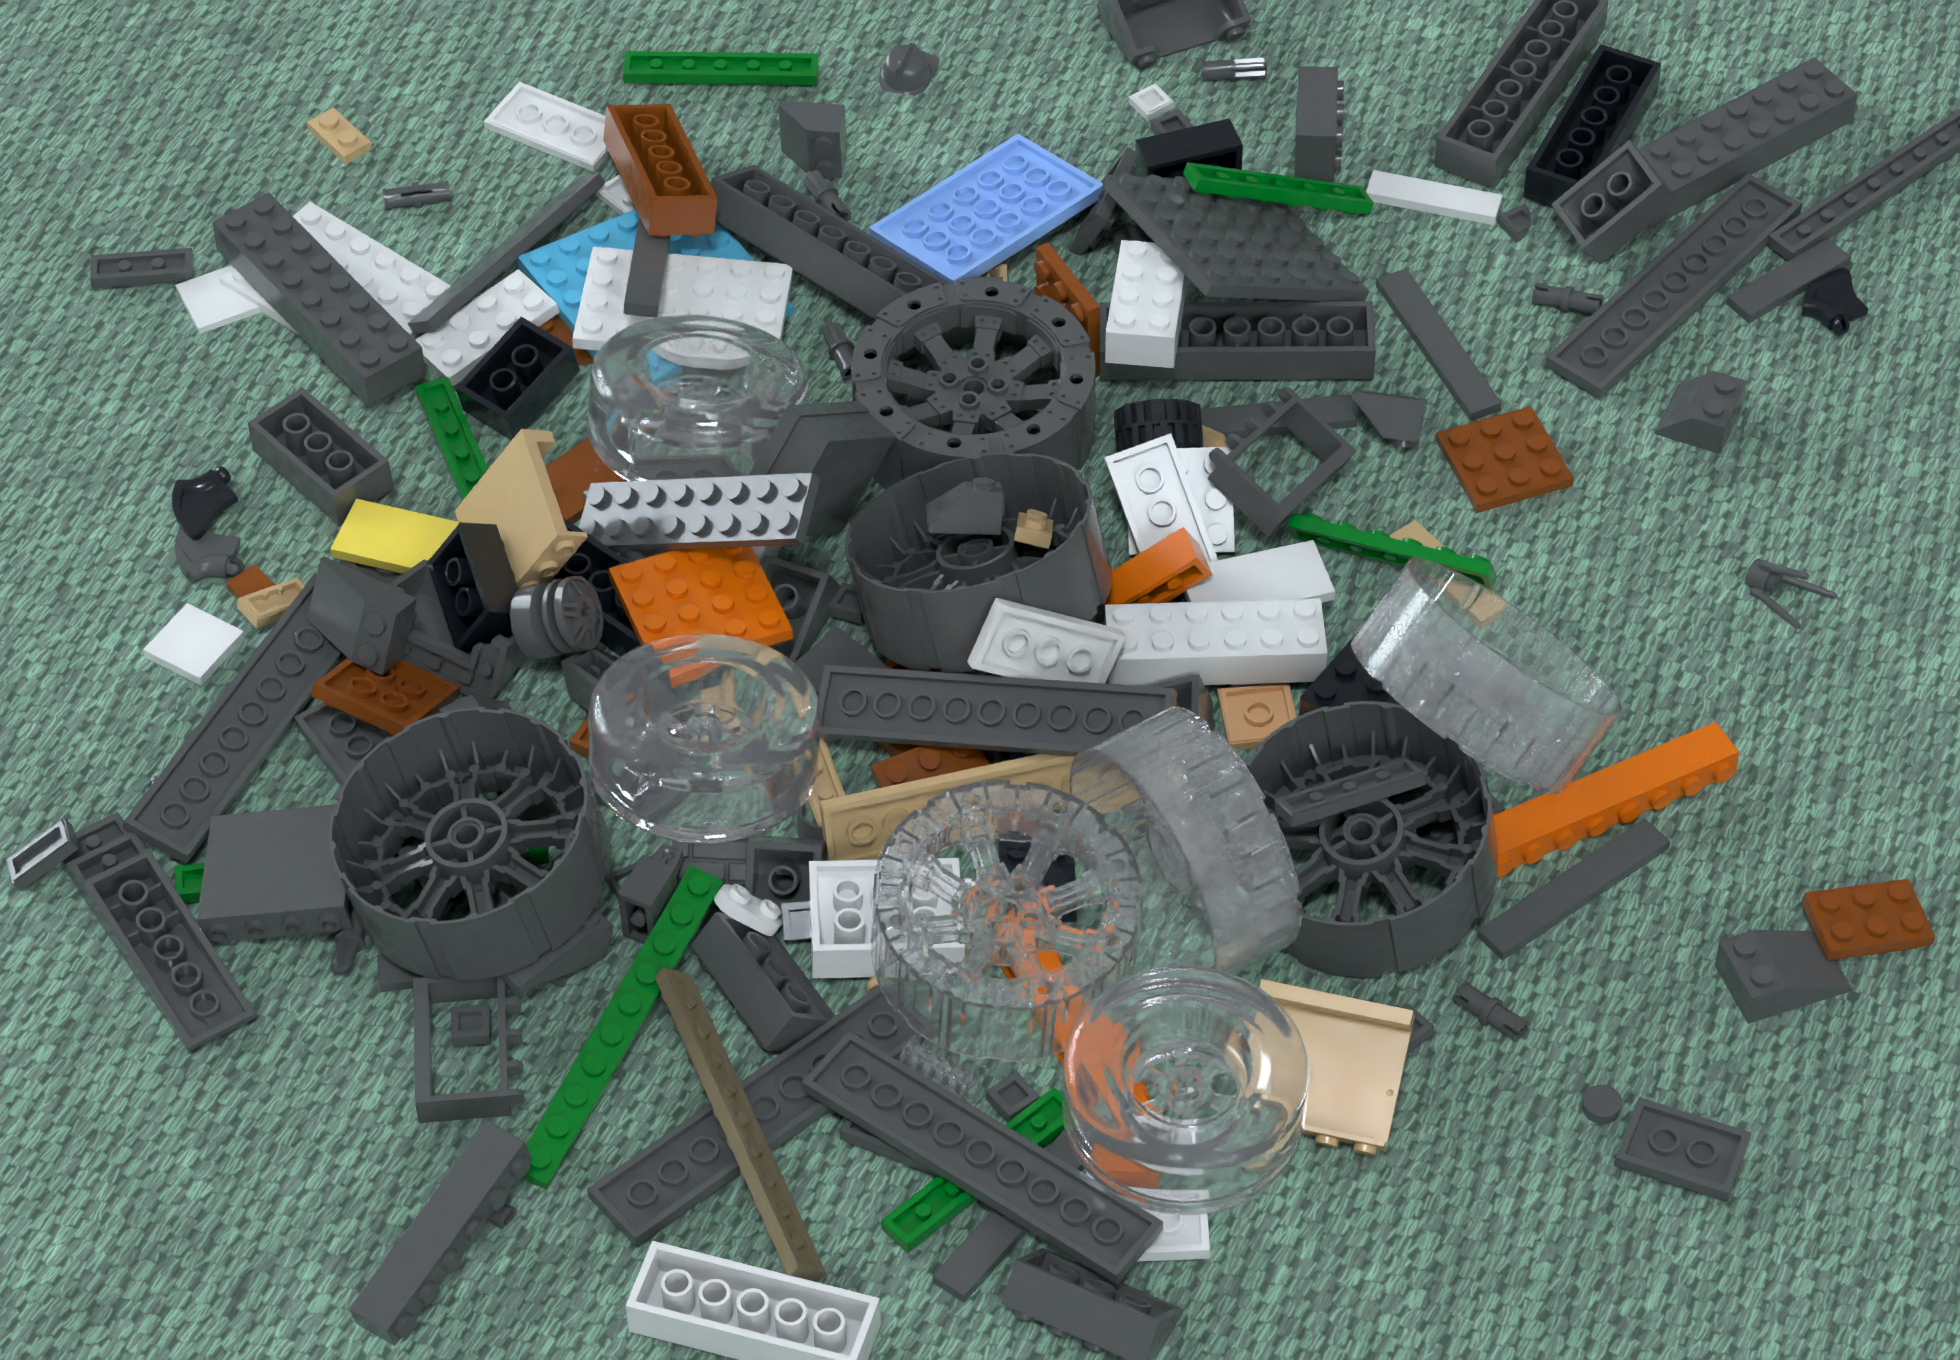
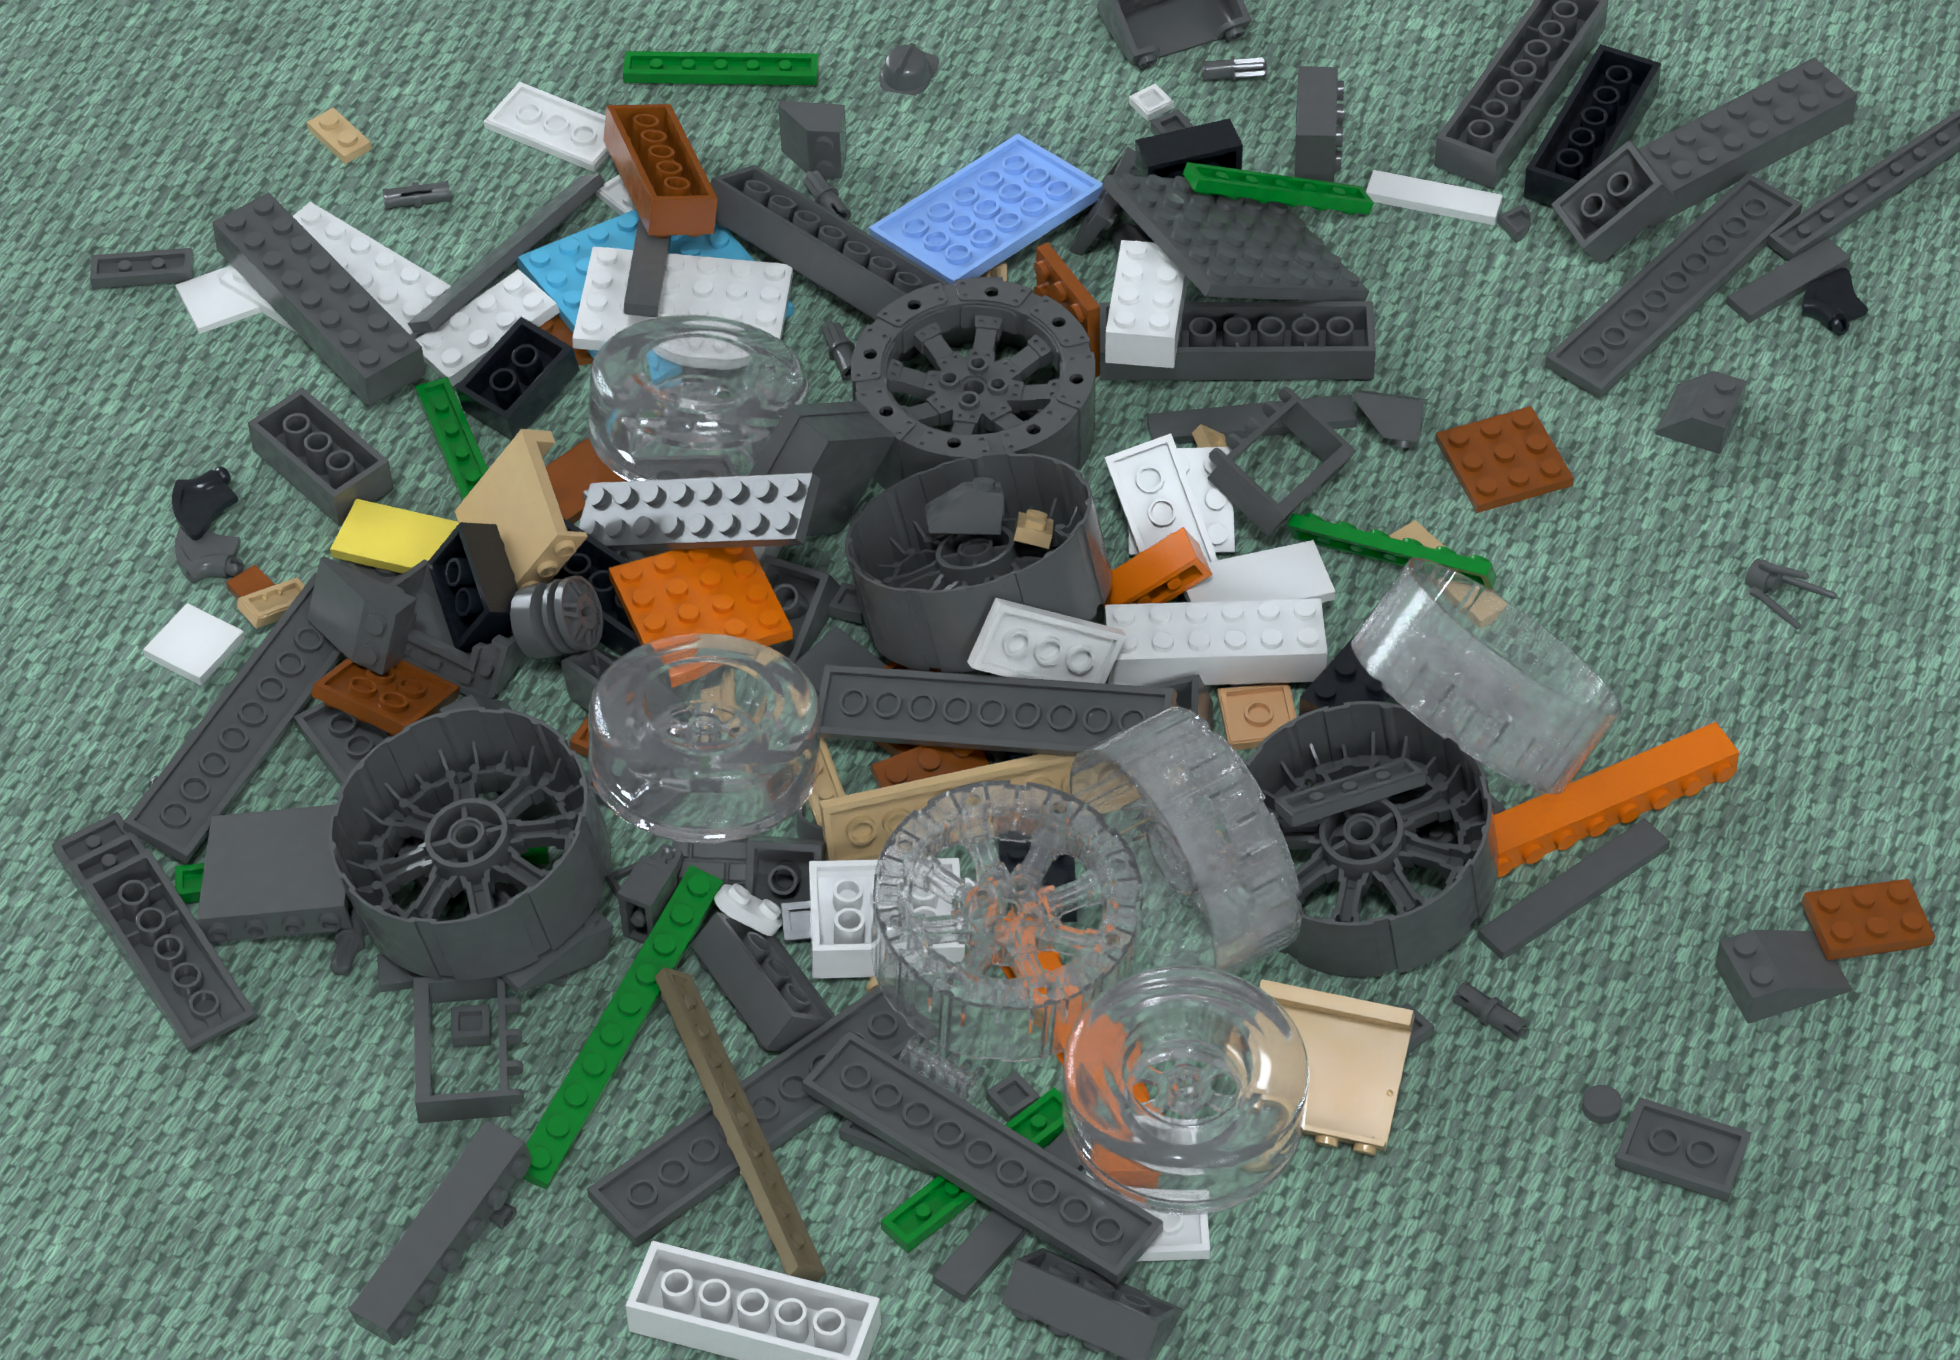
dark grey tile [6,818,79,890] -> none
black tyre [1114,398,1204,453] -> none
dark grey tile [1376,268,1501,421] -> none
dark grey pin [1532,283,1603,315] -> none

